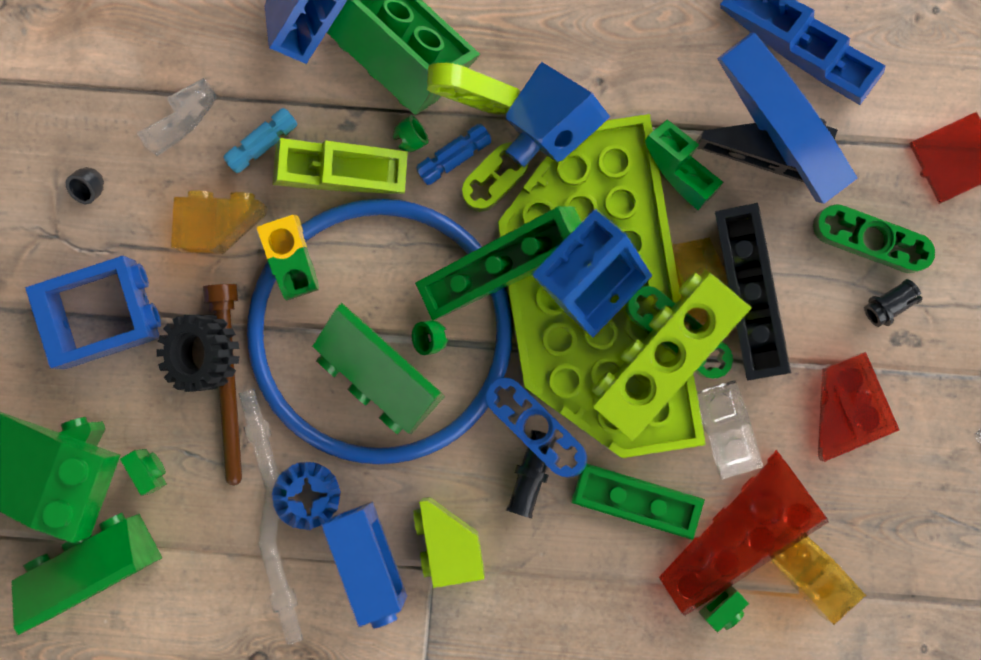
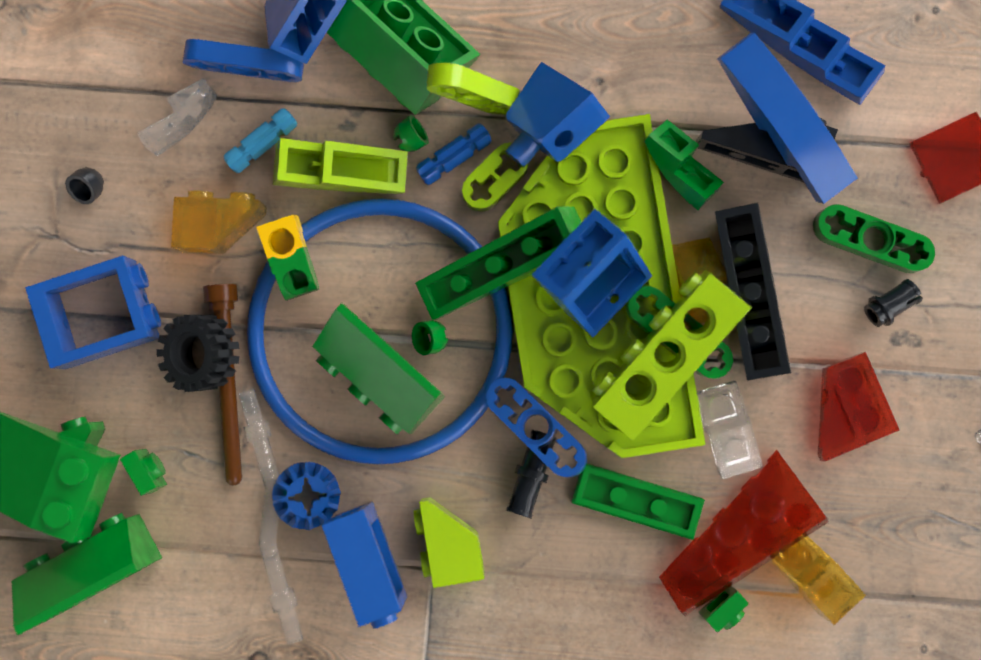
none -> blue beam [182,39,304,82]

